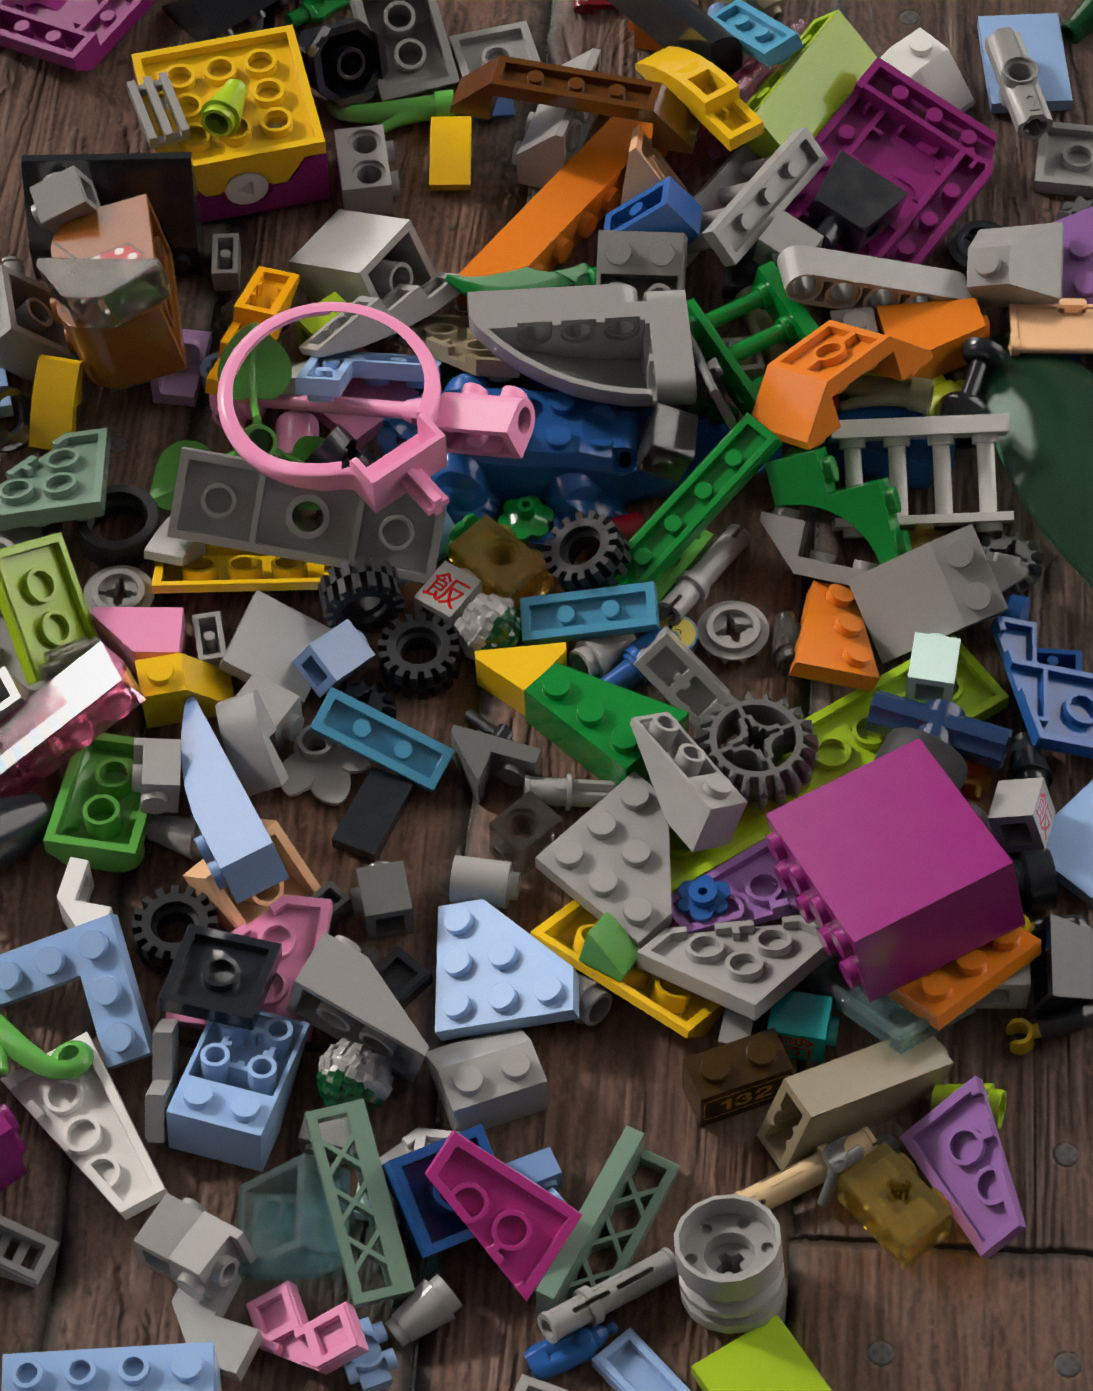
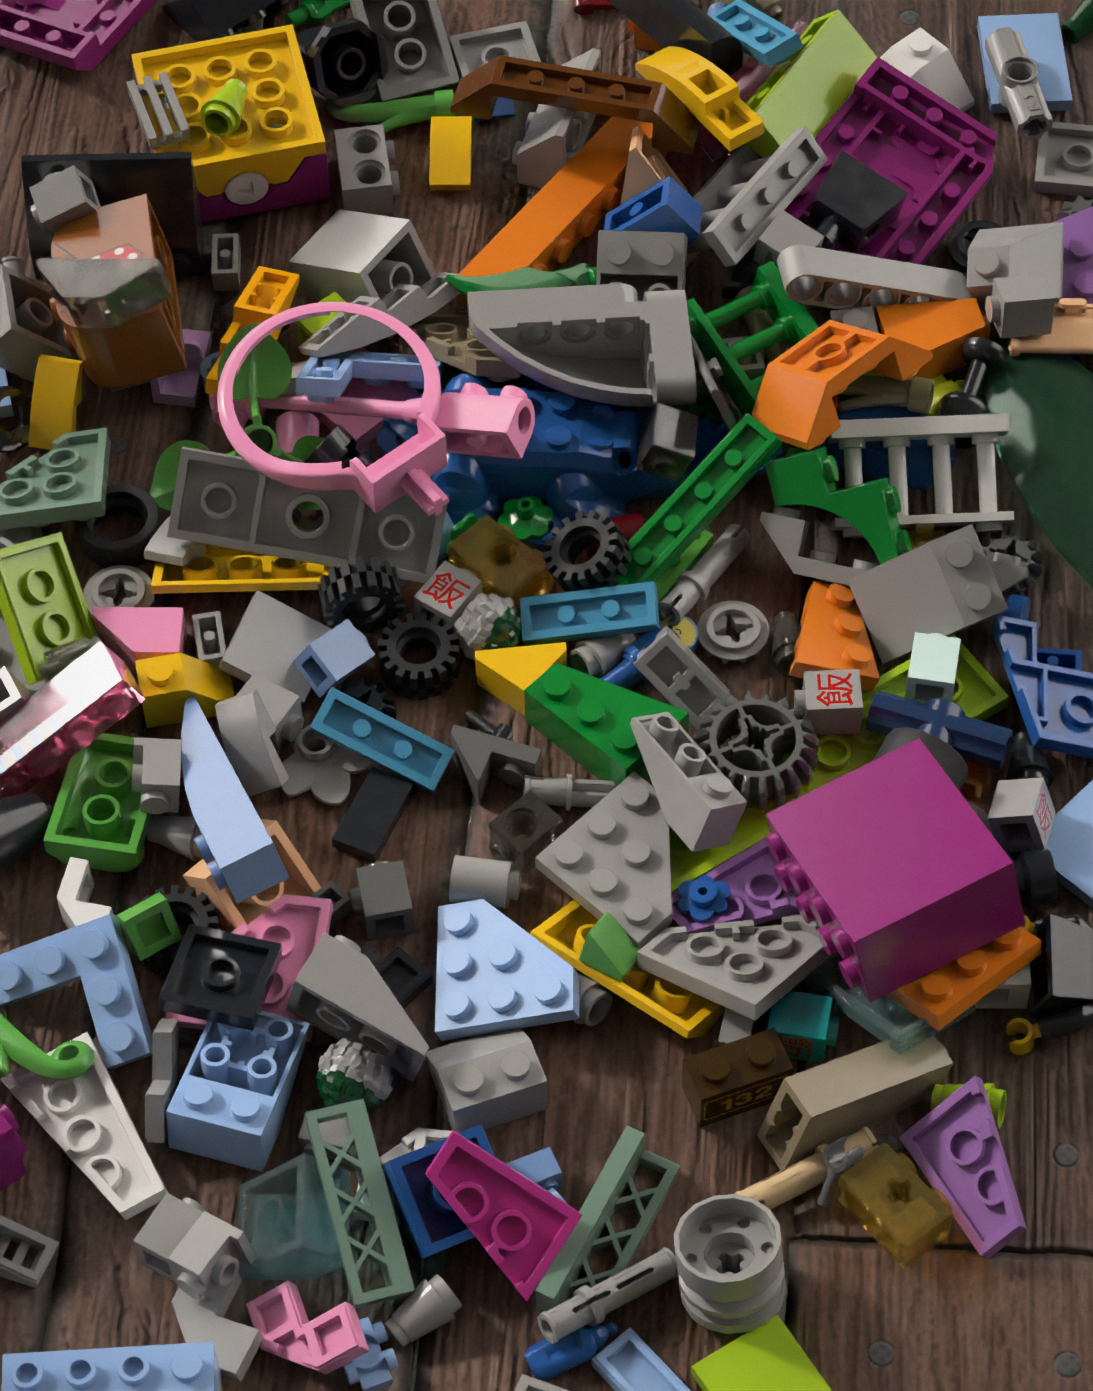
none -> bright green tile [117,892,183,961]
none -> light grey brick [794,669,863,735]
none -> light grey brick [985,274,1055,338]

